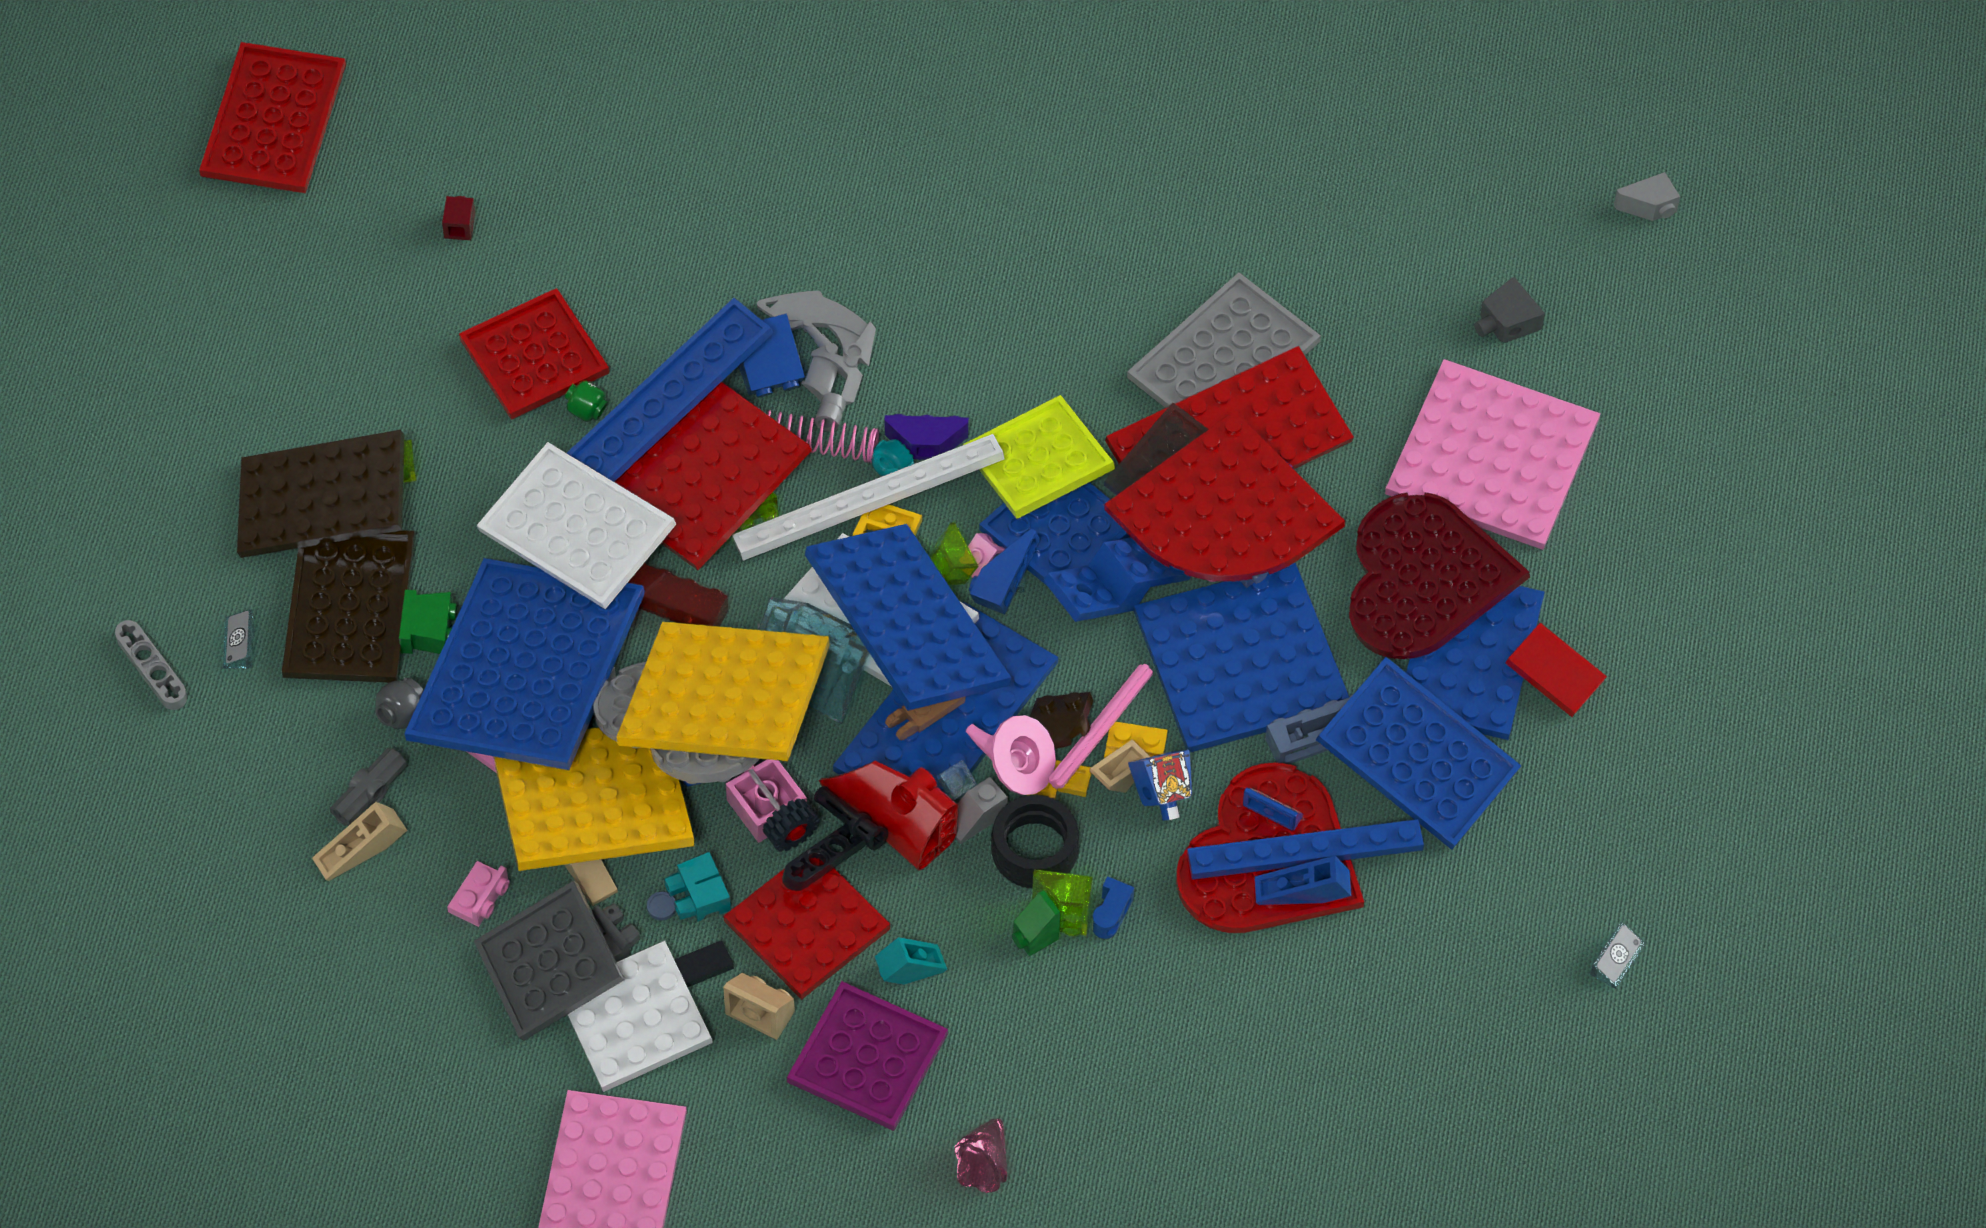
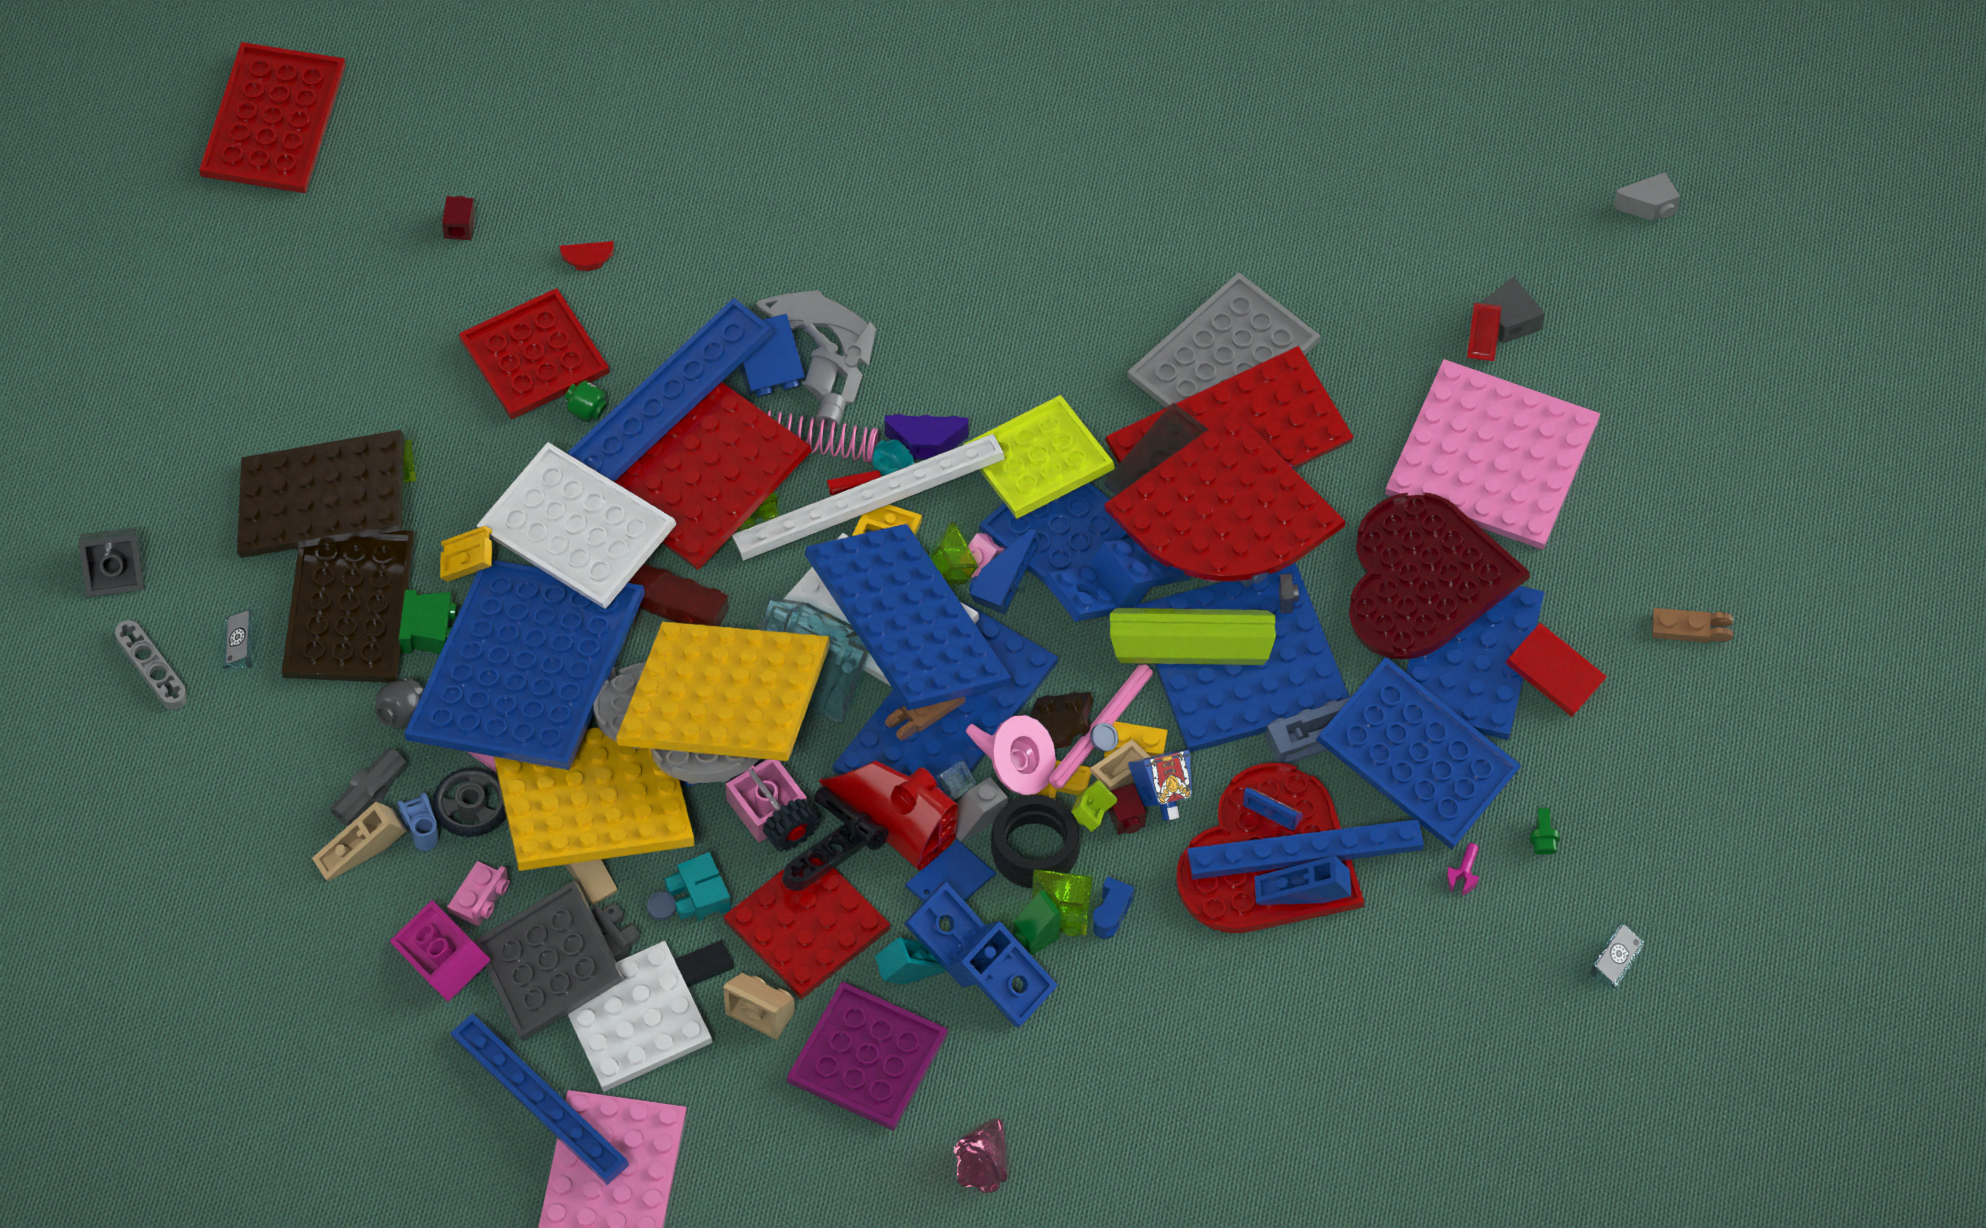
none -> dark grey slope [78,527,144,597]
none -> dark pink slope [390,900,491,1001]
none -> medium blue piece [397,792,439,851]
none -> dark grey wheel [433,767,506,837]
none -> yellow plate [440,526,492,582]
none -> blue plate [450,1013,629,1185]
none -> red tile [559,241,614,271]
none -> red tile [826,470,881,495]
none -> blue bracket [903,882,1058,1027]
none -> blue container [905,839,996,920]
none -> lime bracket [1071,780,1117,832]
none -> piece [1090,723,1118,752]
none -> dark red brick [1107,784,1146,835]
none -> lime piece [1110,608,1276,665]
none -> flat silver plate [1279,574,1299,614]
none -> dark pink bar [1447,843,1479,896]
none -> red tile [1467,302,1502,361]
none -> green piece [1529,808,1560,855]
none -> medium nougat hinge [1652,608,1733,643]

